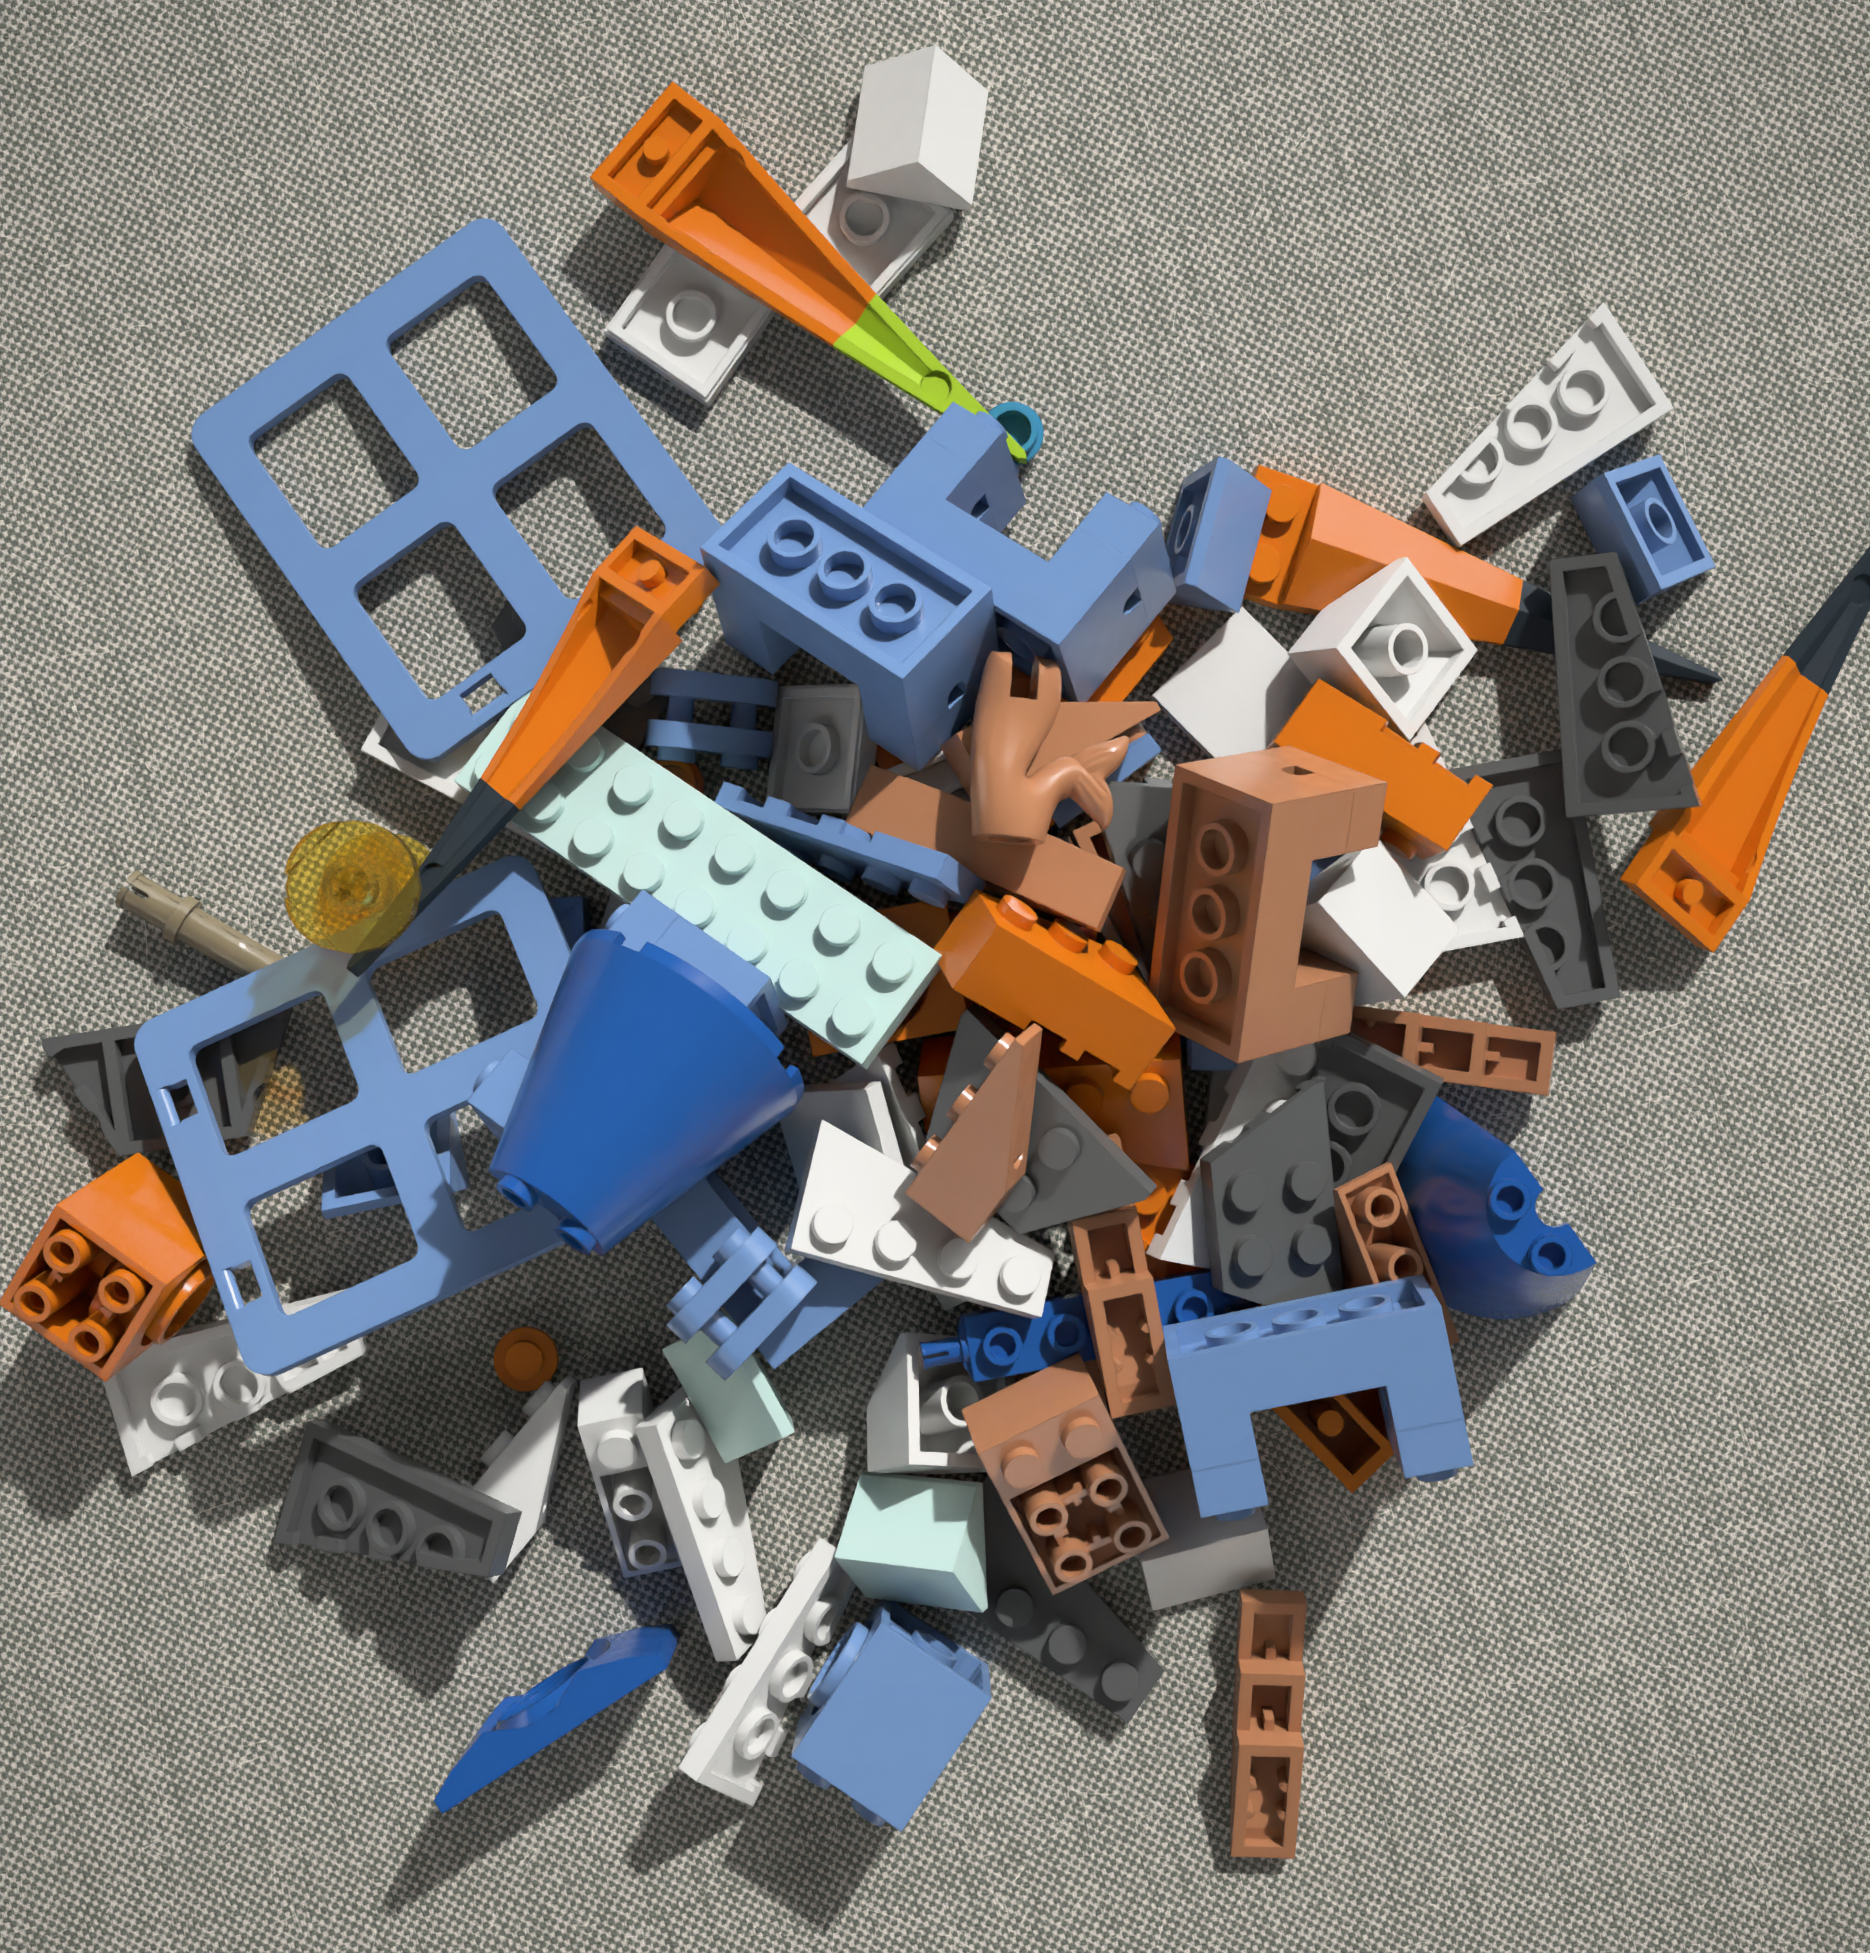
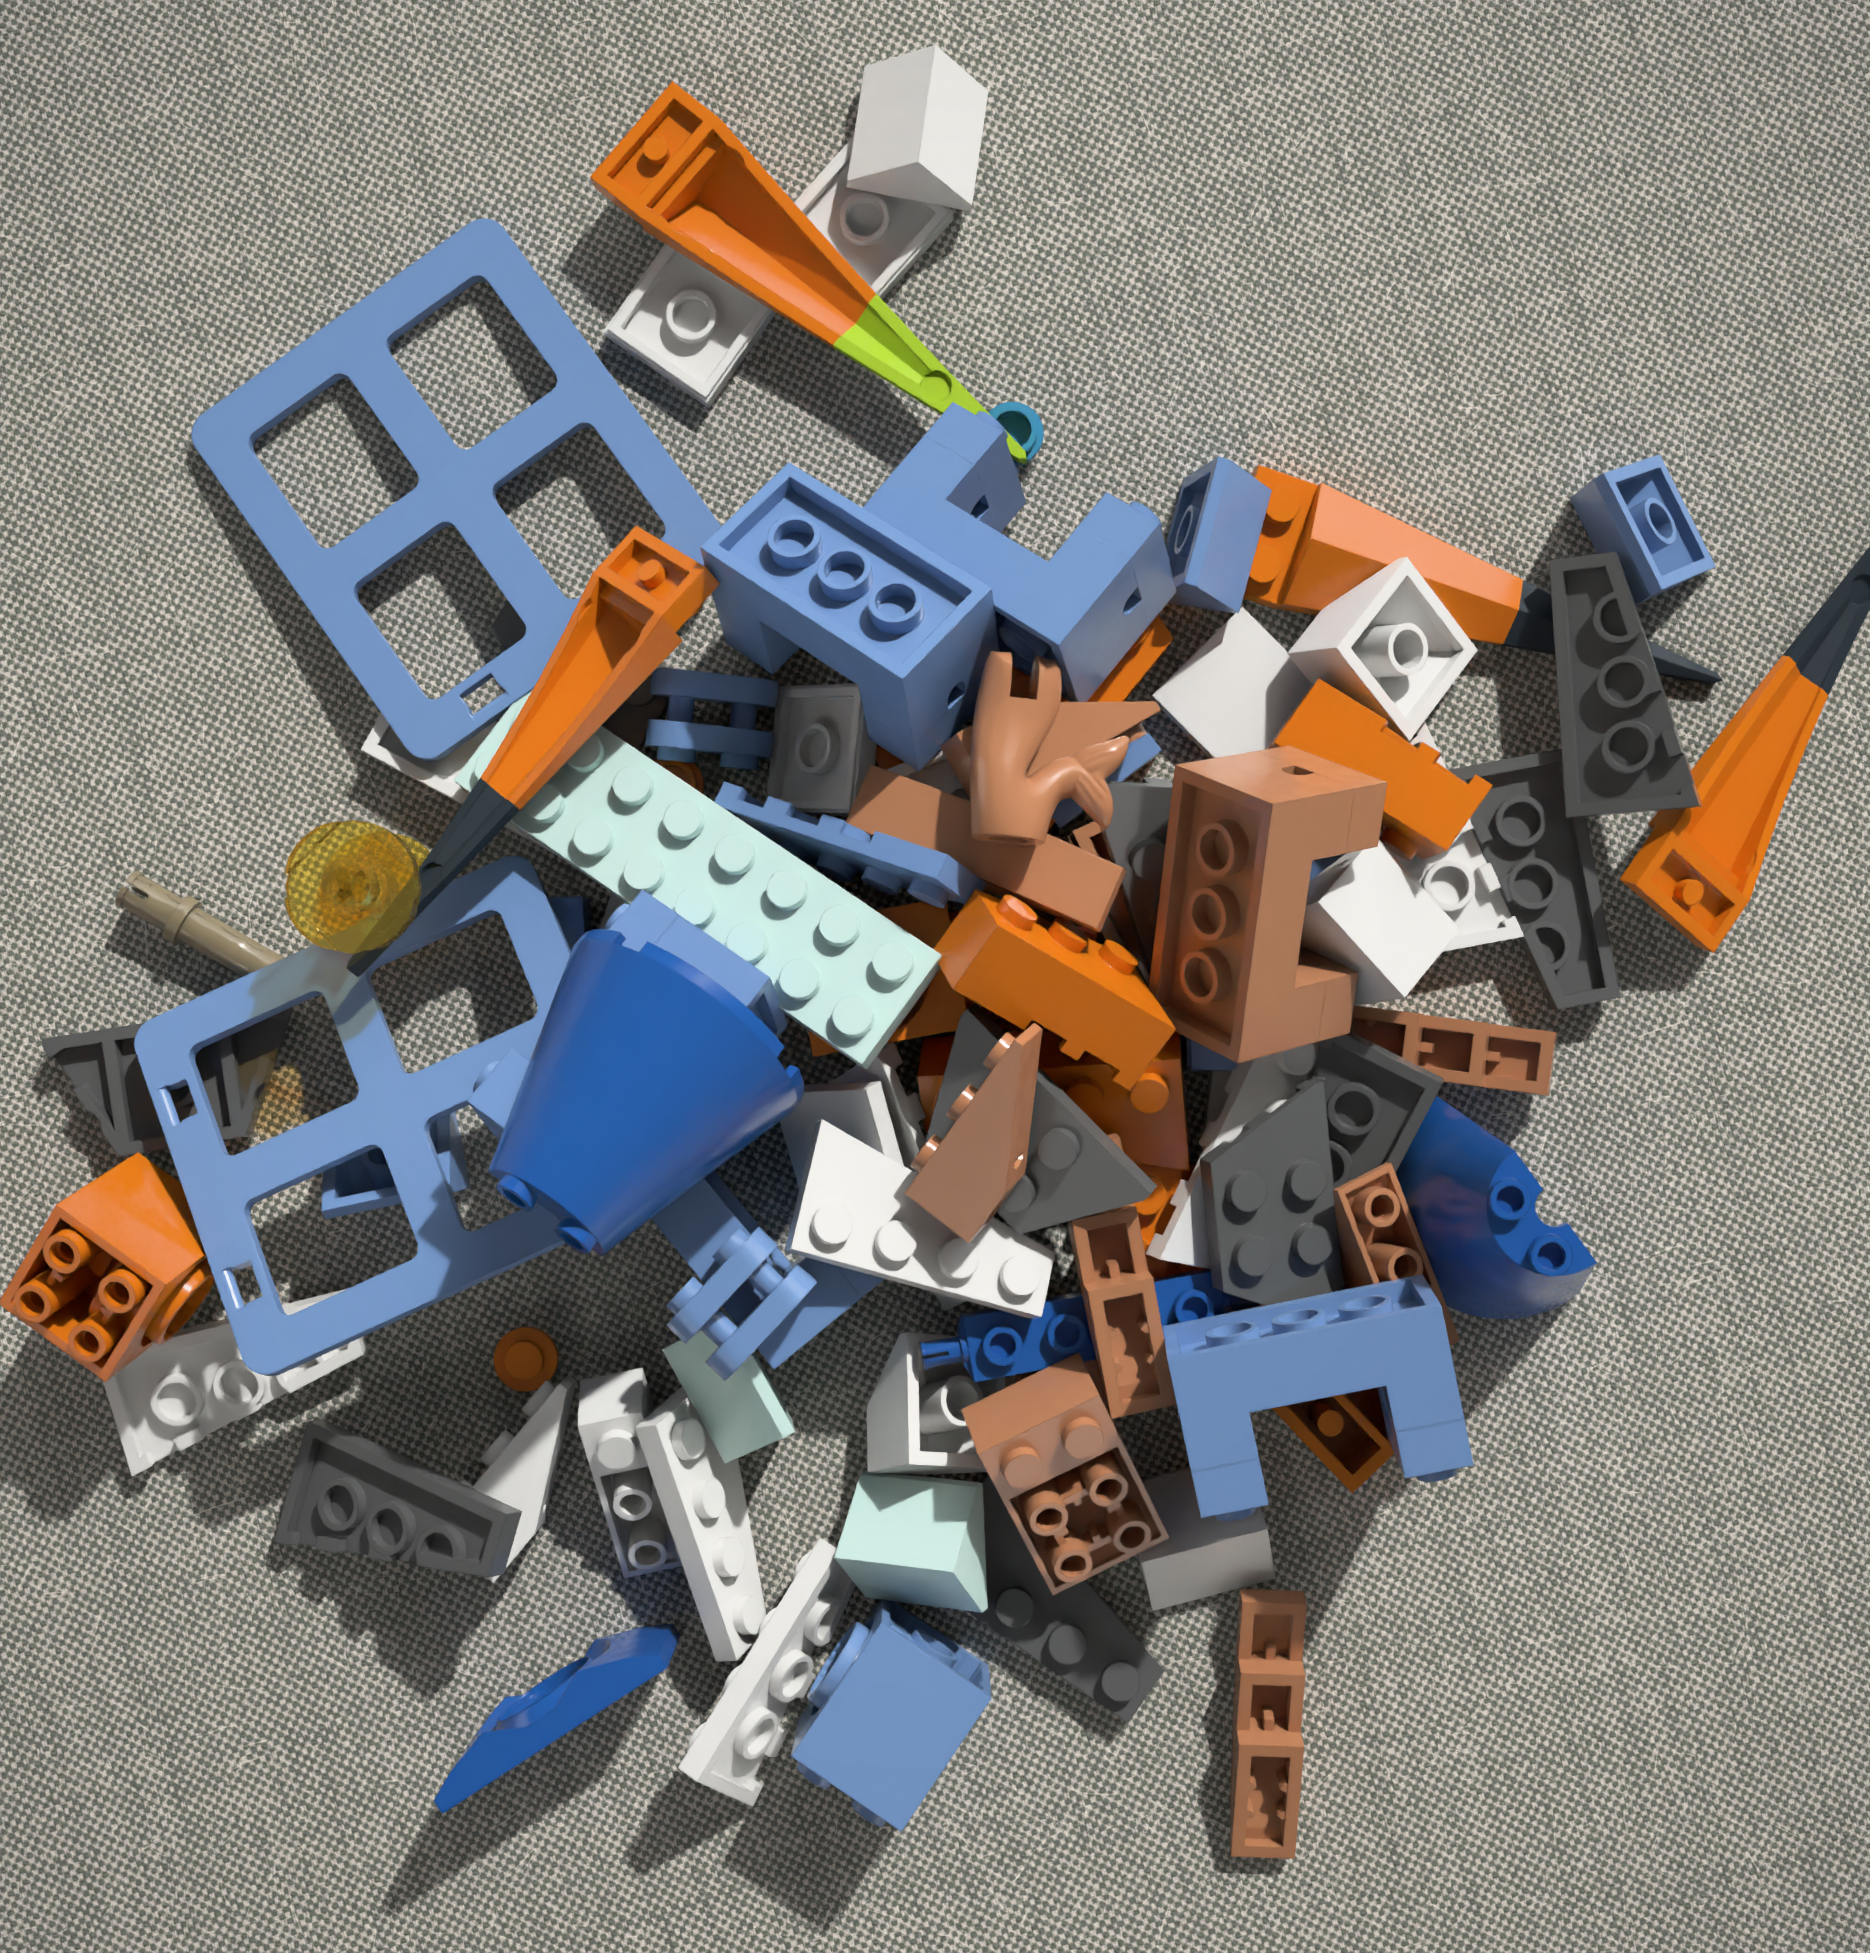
white wing [1421,302,1673,549] -> none

